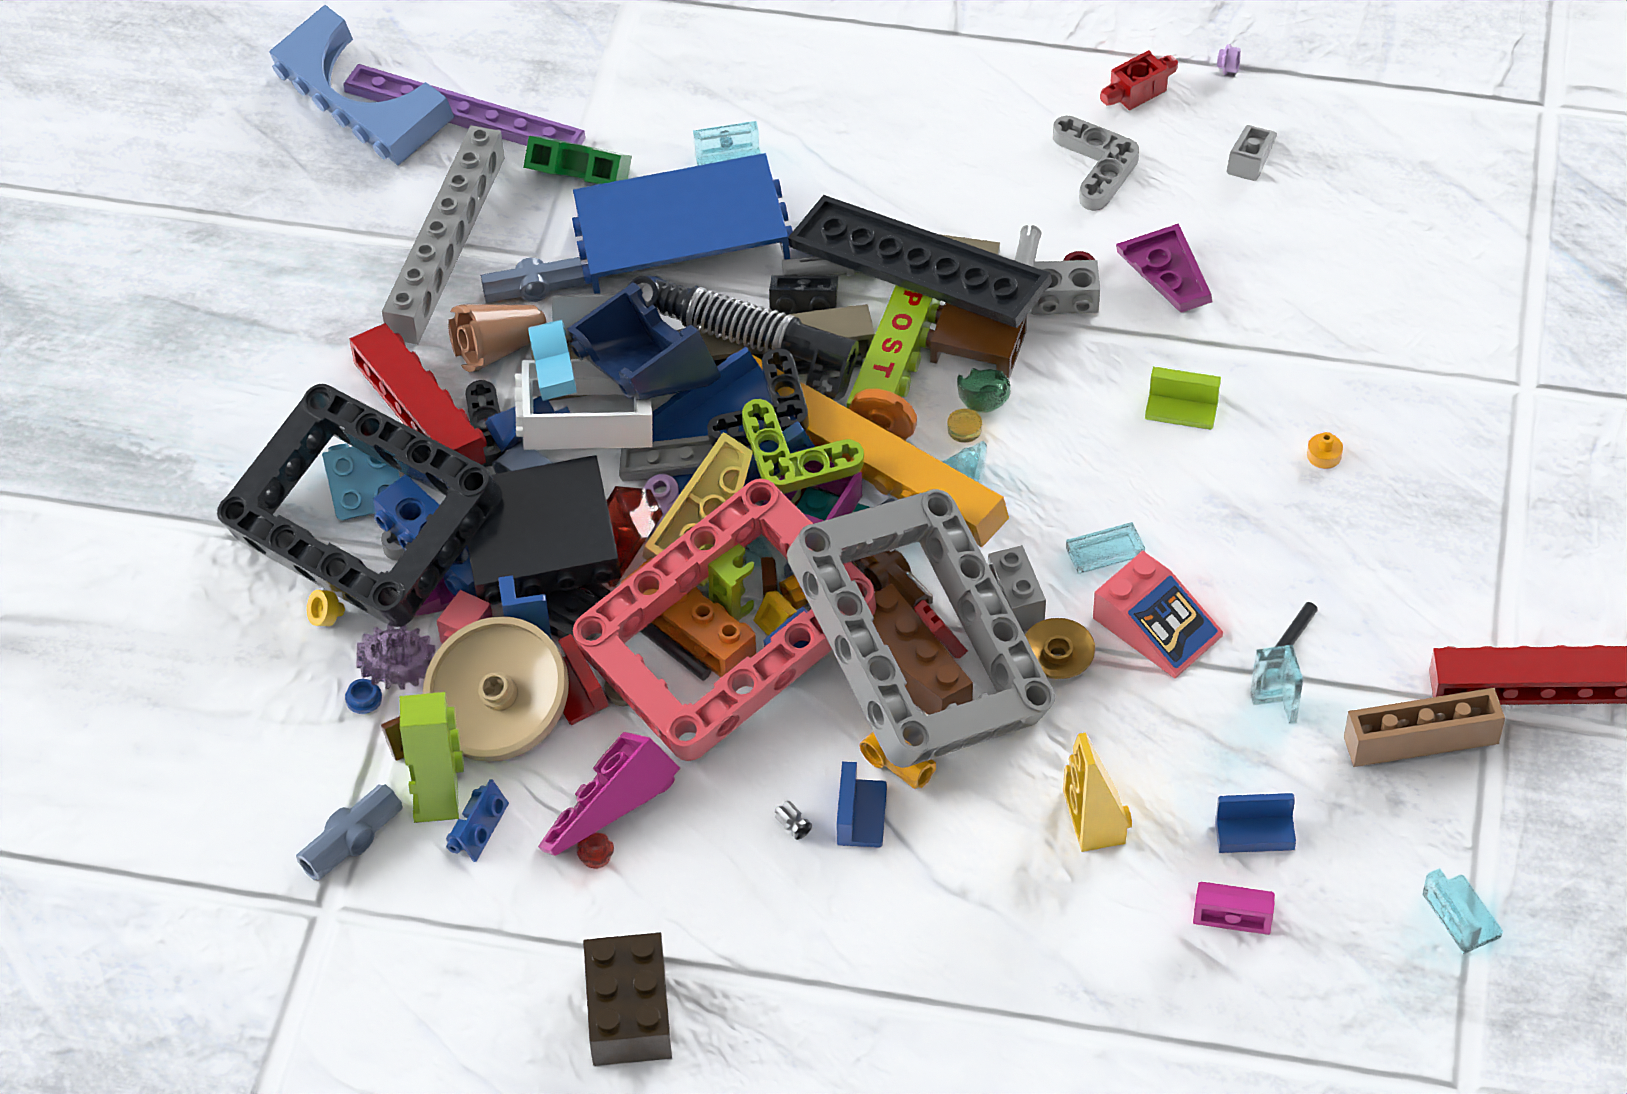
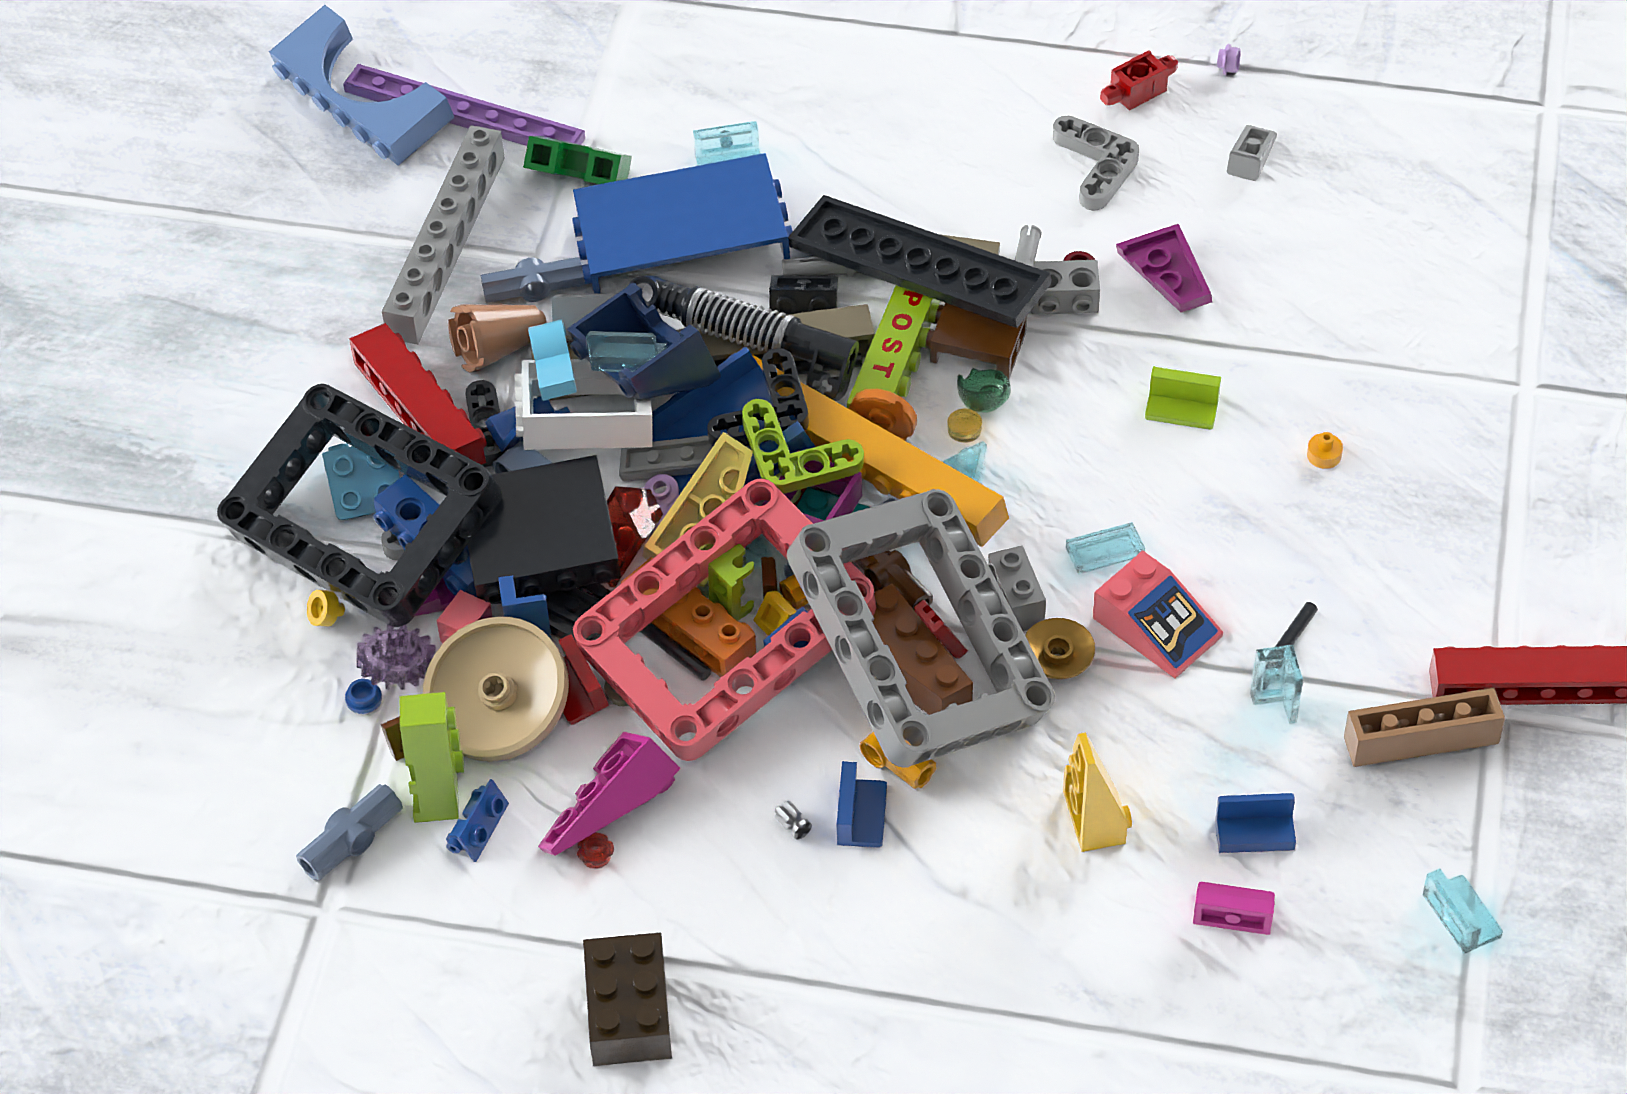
none -> clear light blue panel [586,331,667,372]

